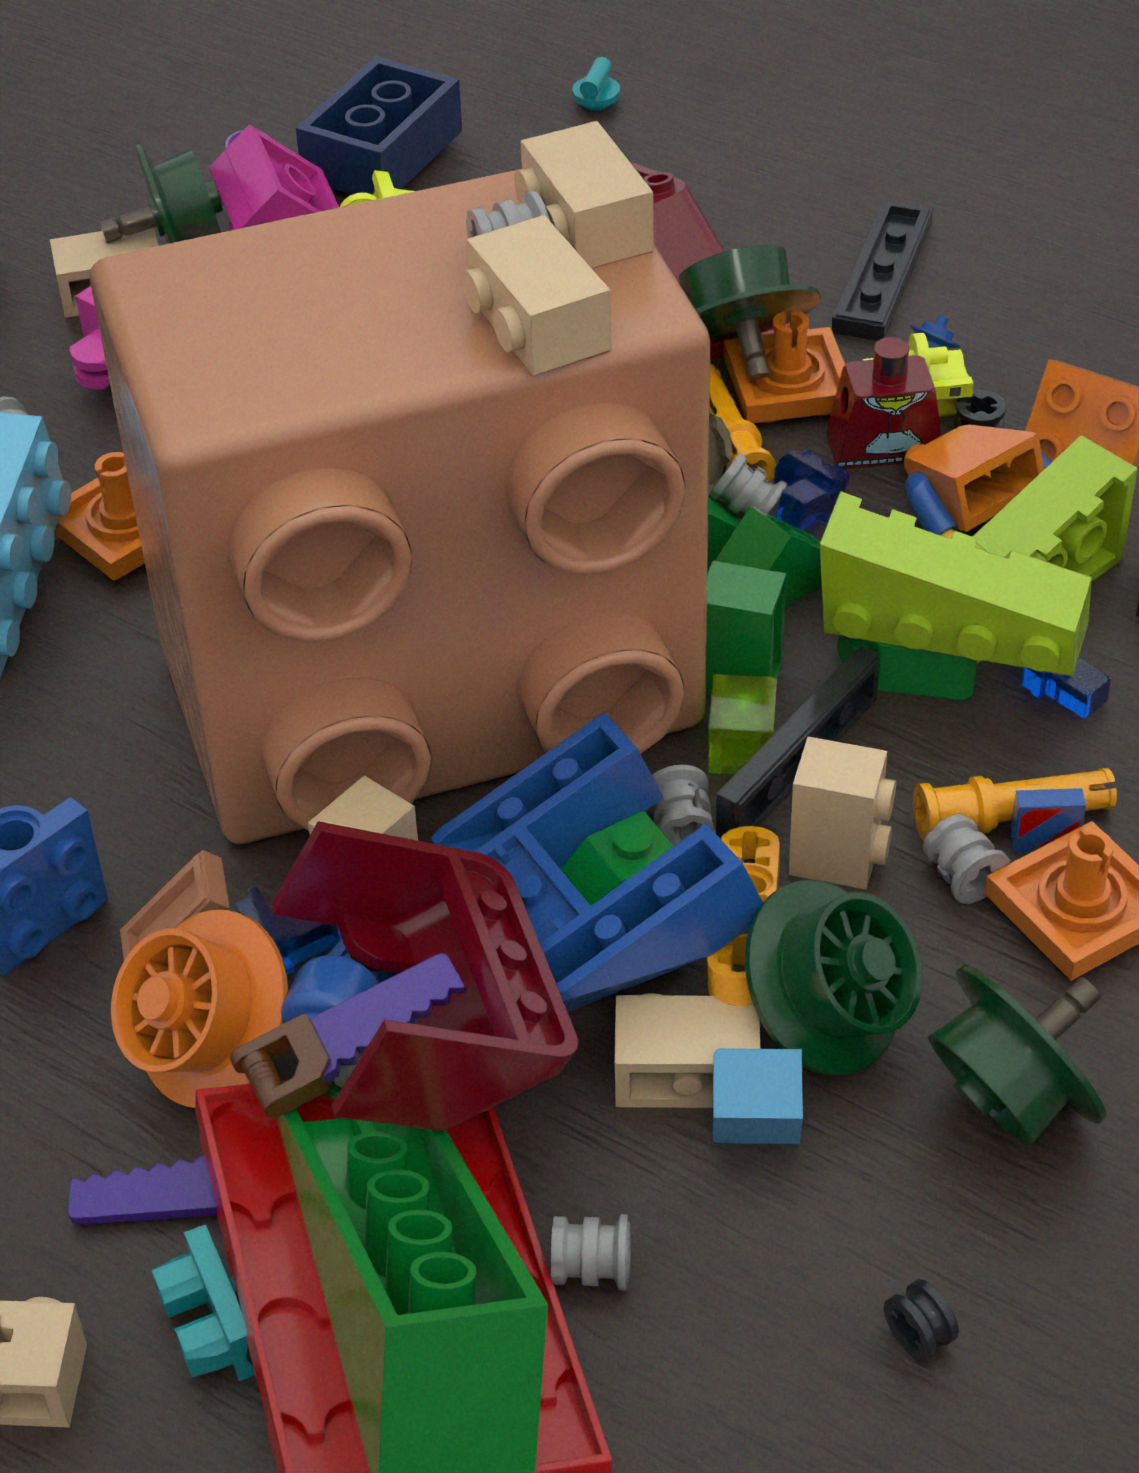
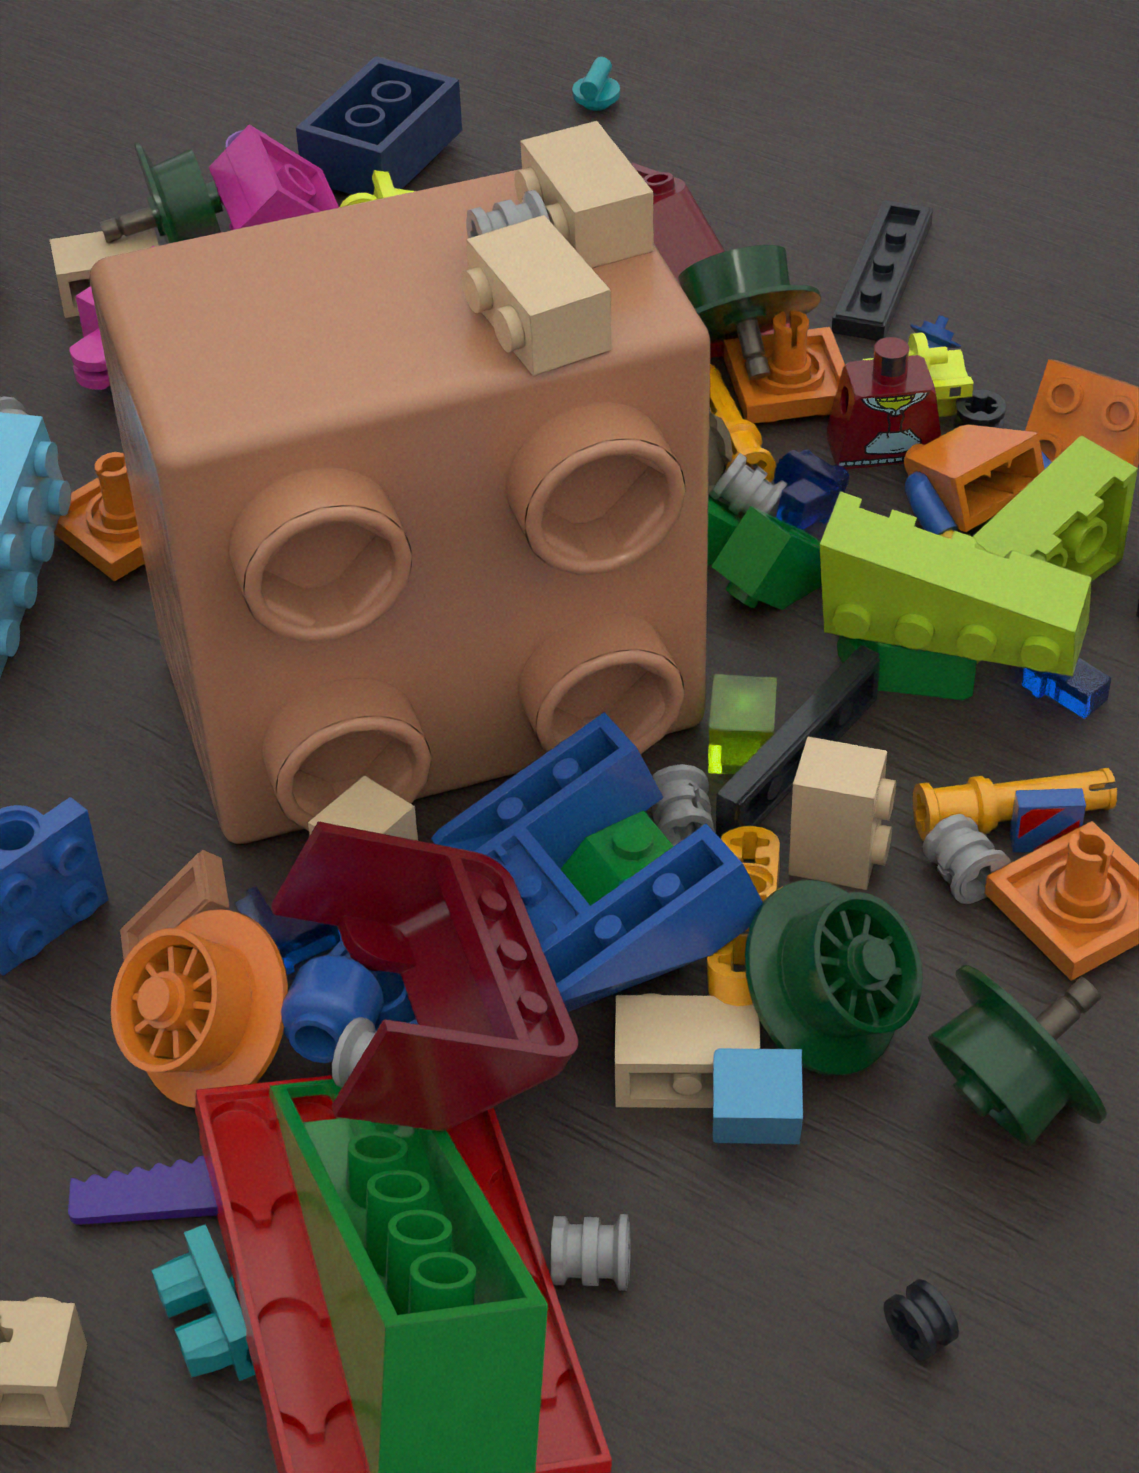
piece [230,954,467,1118] -> none
green brick [706,561,786,706] -> none

